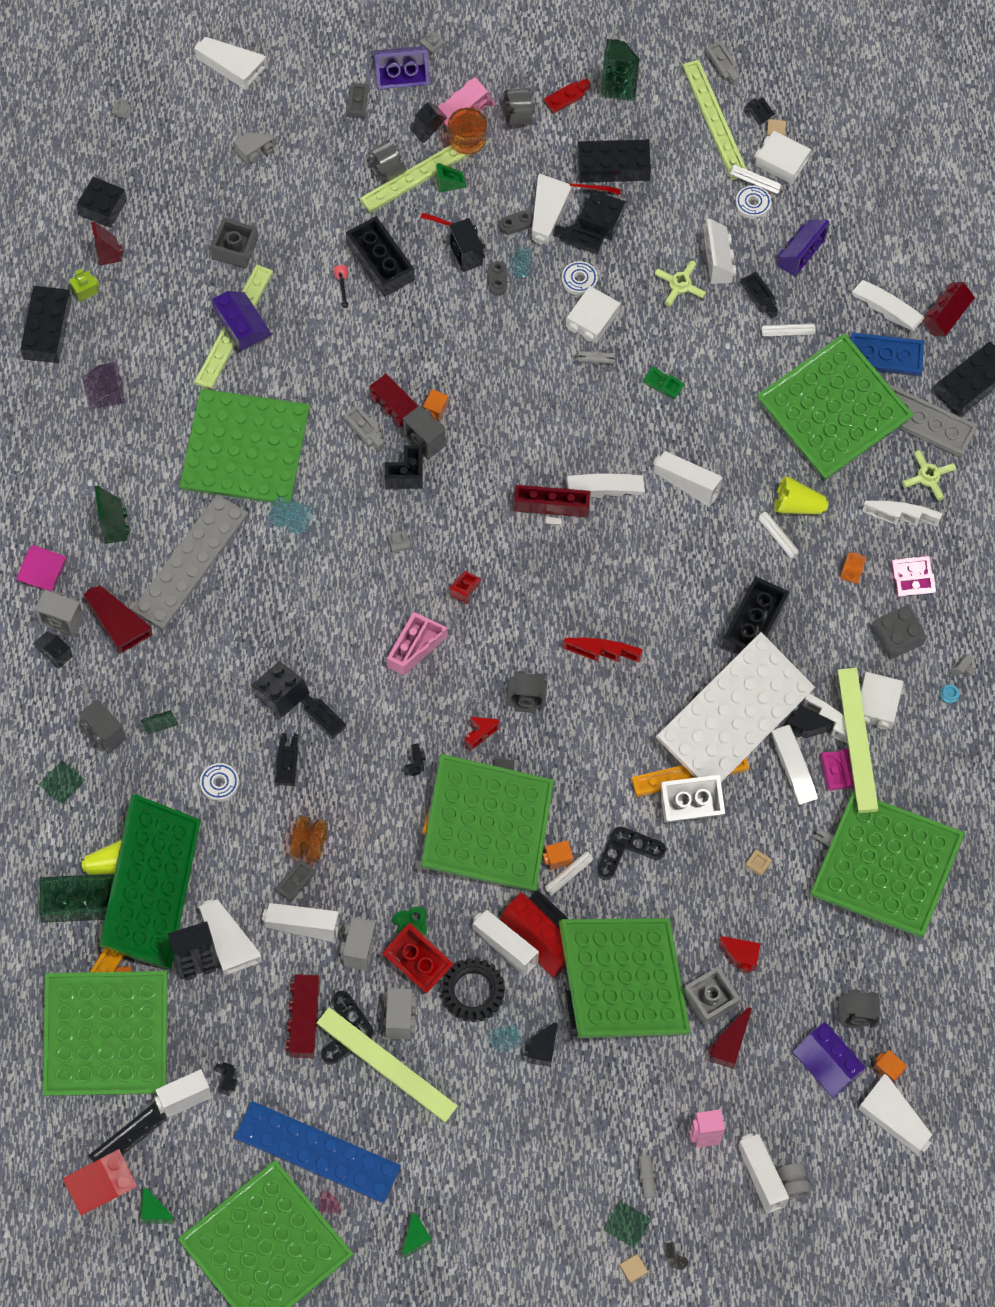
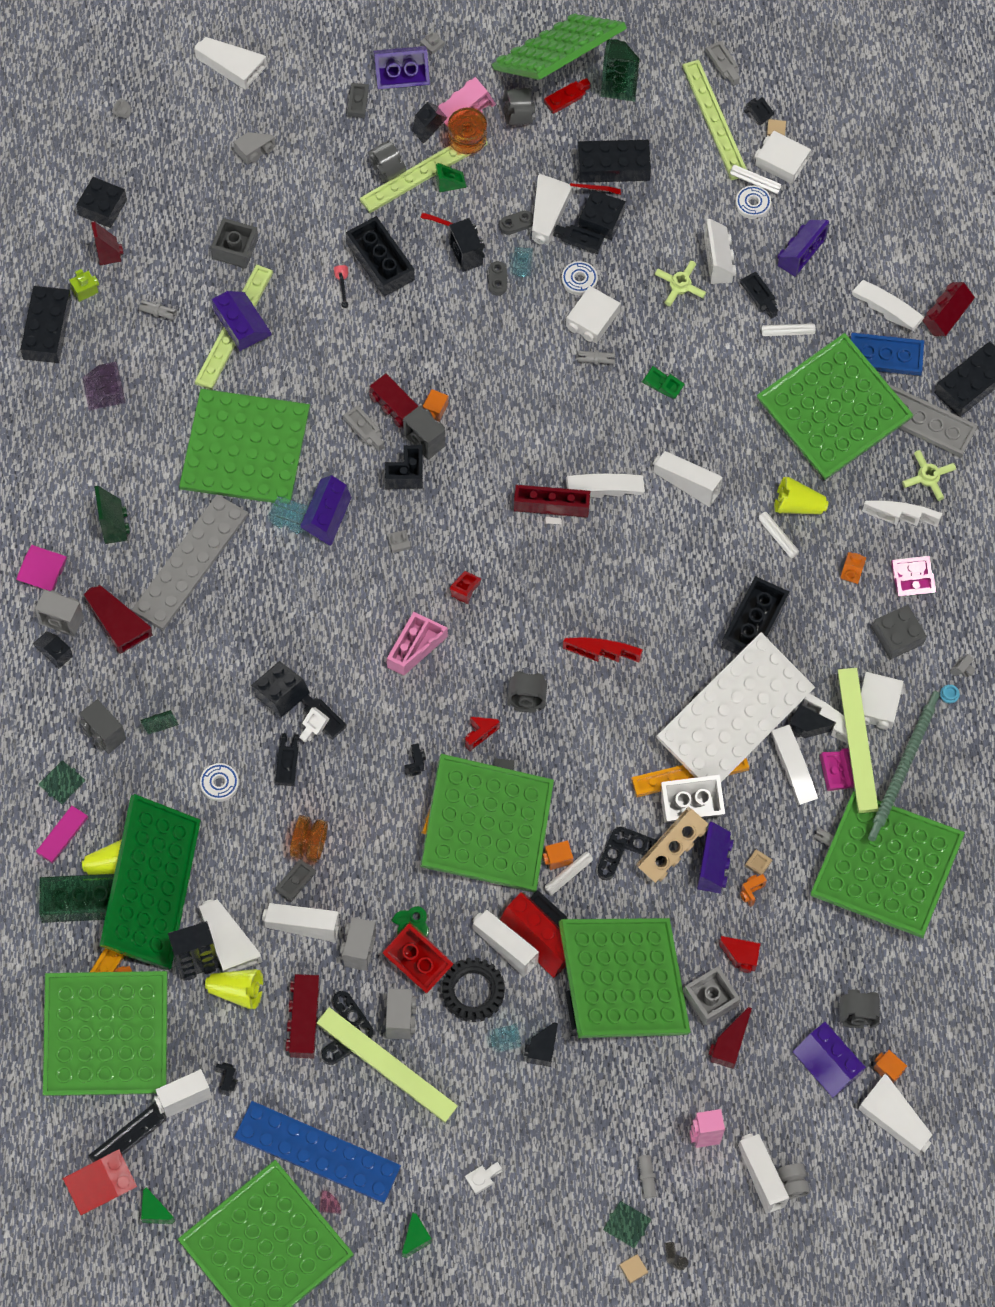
none -> dark pink tile [36,806,88,864]
none -> light grey pin [139,300,177,321]
none -> neon yellow cone [205,969,263,1009]
none -> white plate [299,707,330,742]
none -> dark purple slope [300,475,352,546]
none -> white plate [465,1162,502,1195]
none -> bright green plate [492,13,627,80]
none -> tan brick [636,806,708,883]
none -> dark purple slope [697,821,734,893]
none -> orange bracket [740,874,767,907]
none -> sand green hose [868,691,940,841]

